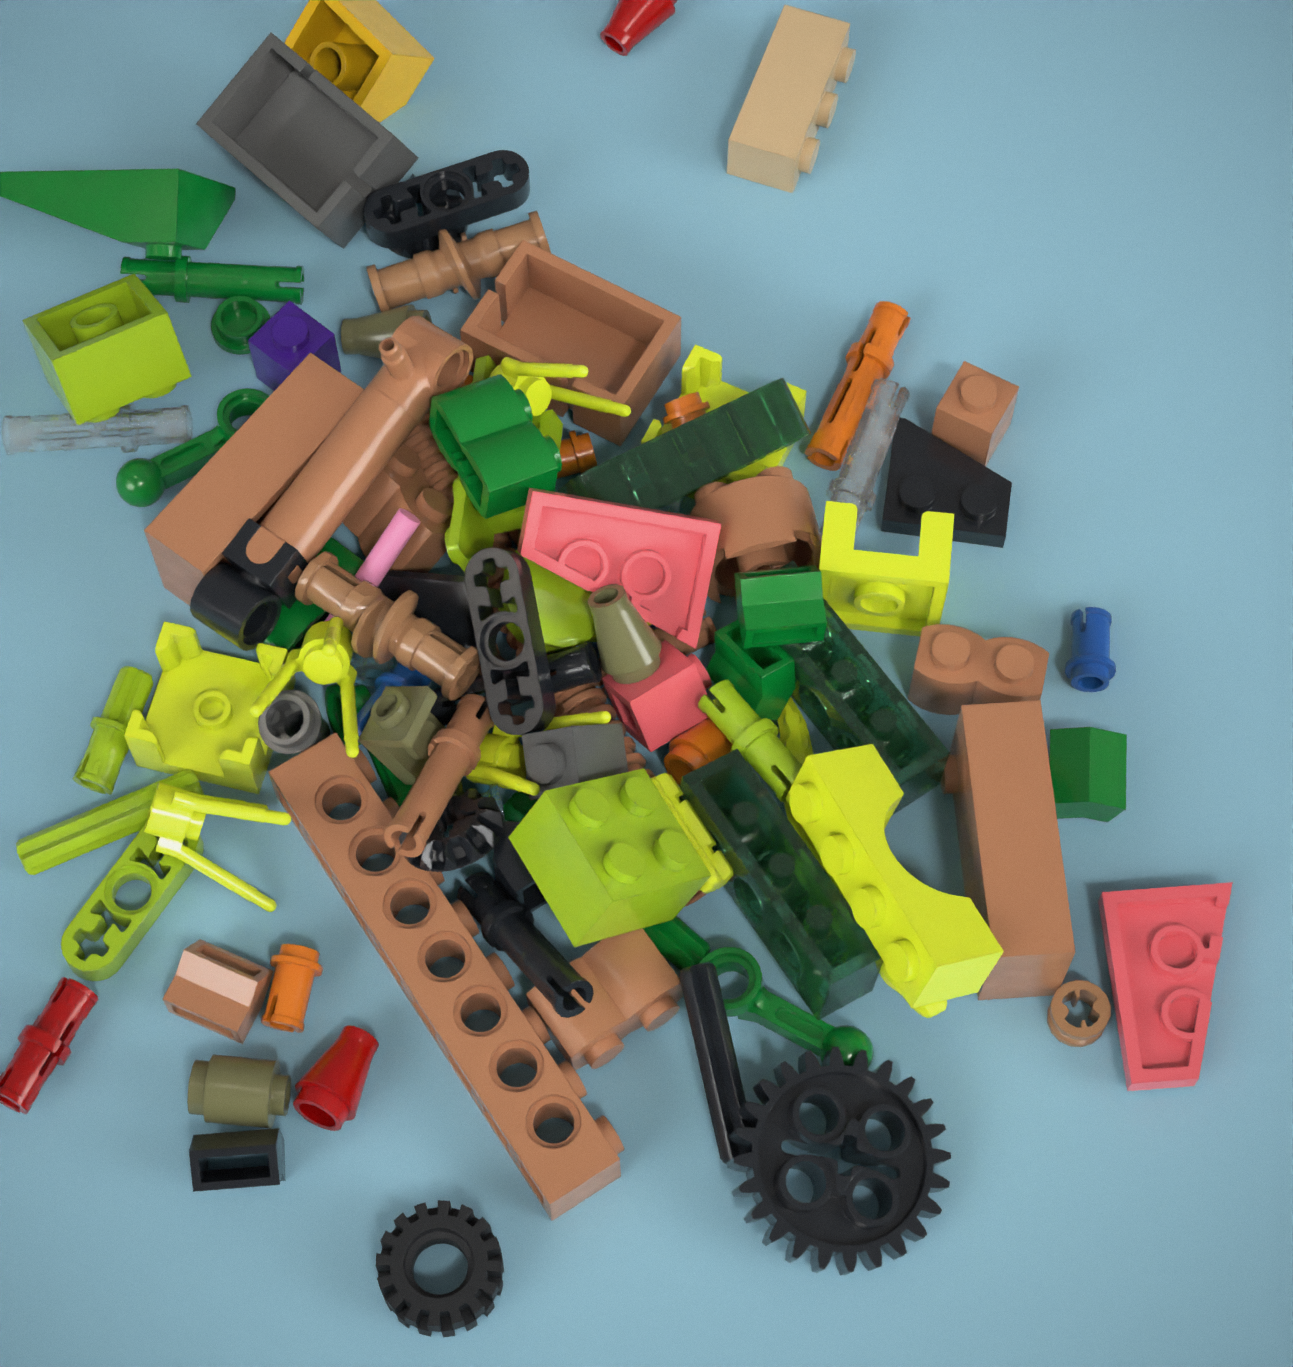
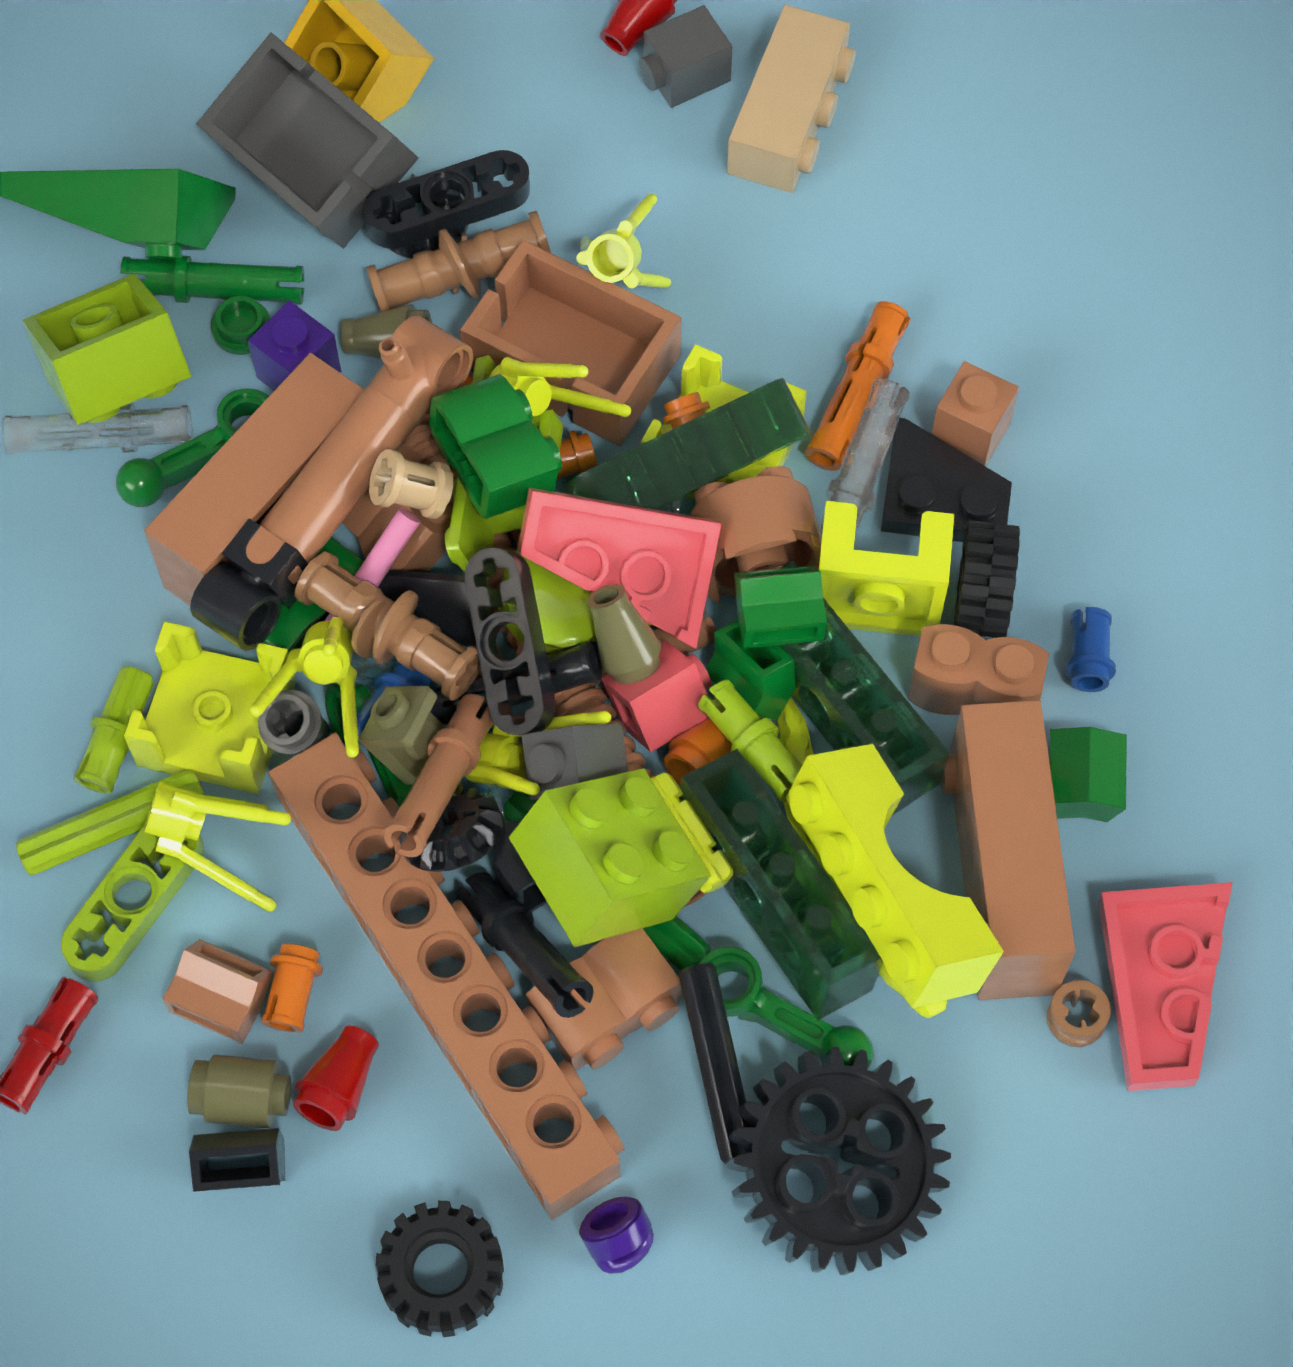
none -> tan bush [369,449,453,519]
none -> neon yellow plant [576,193,671,288]
none -> dark purple tile [579,1196,654,1274]
none -> dark grey brick [639,5,732,108]
none -> black tyre [954,520,1020,638]

